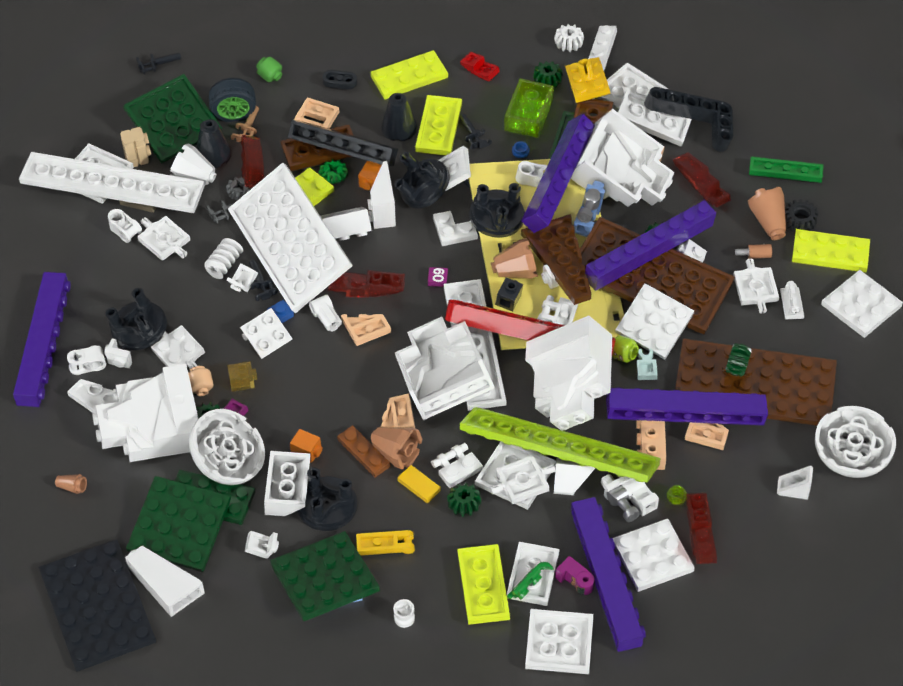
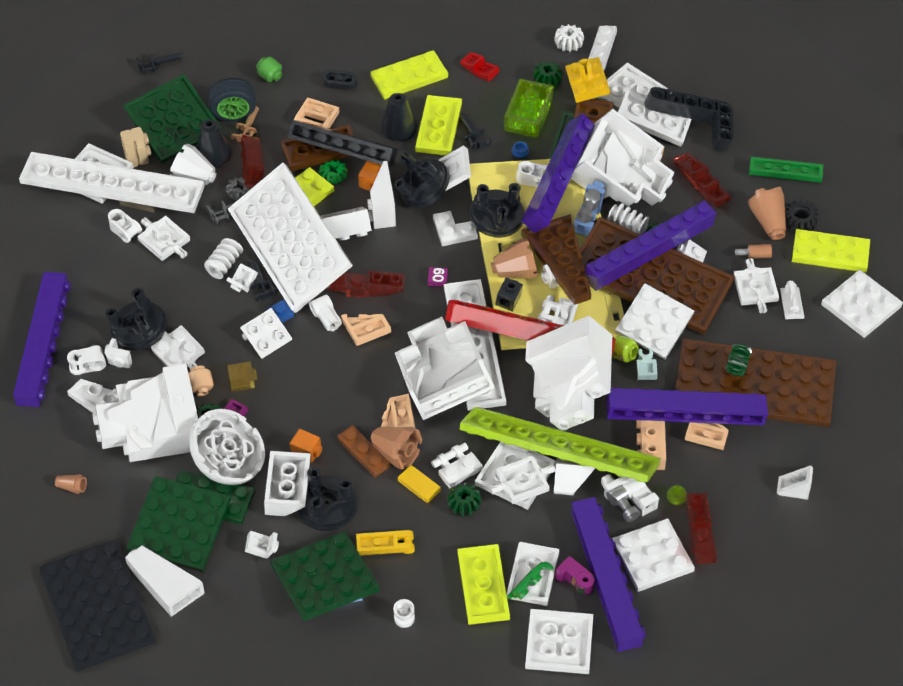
white brick [815,406,896,478] -> none
none -> white piece [607,203,649,235]

